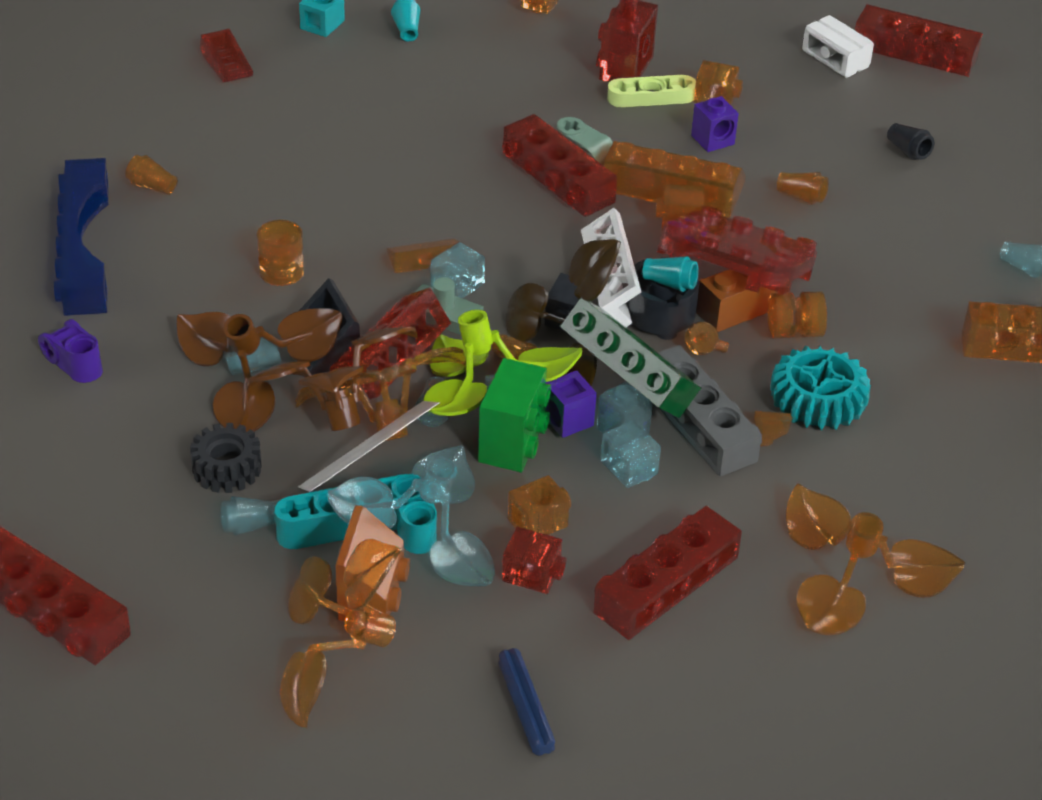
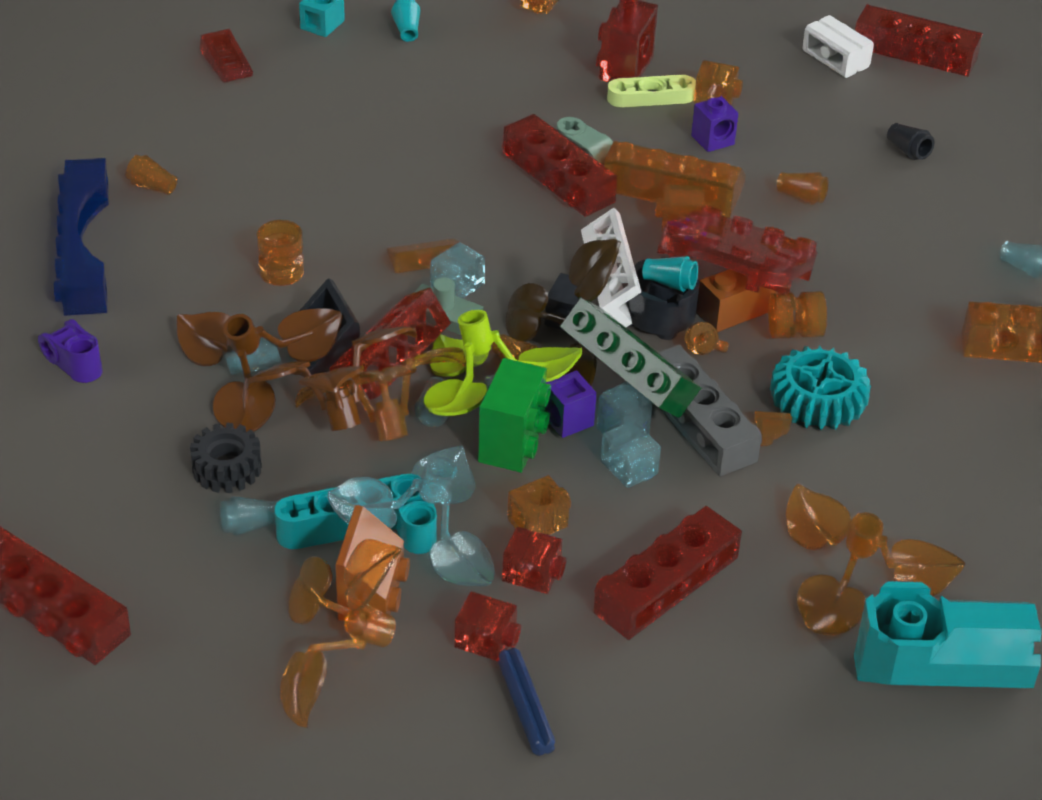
white sticker [298,401,439,492] -> none
none -> clear red brick [455,591,521,662]
none -> teal brick [854,581,1041,688]

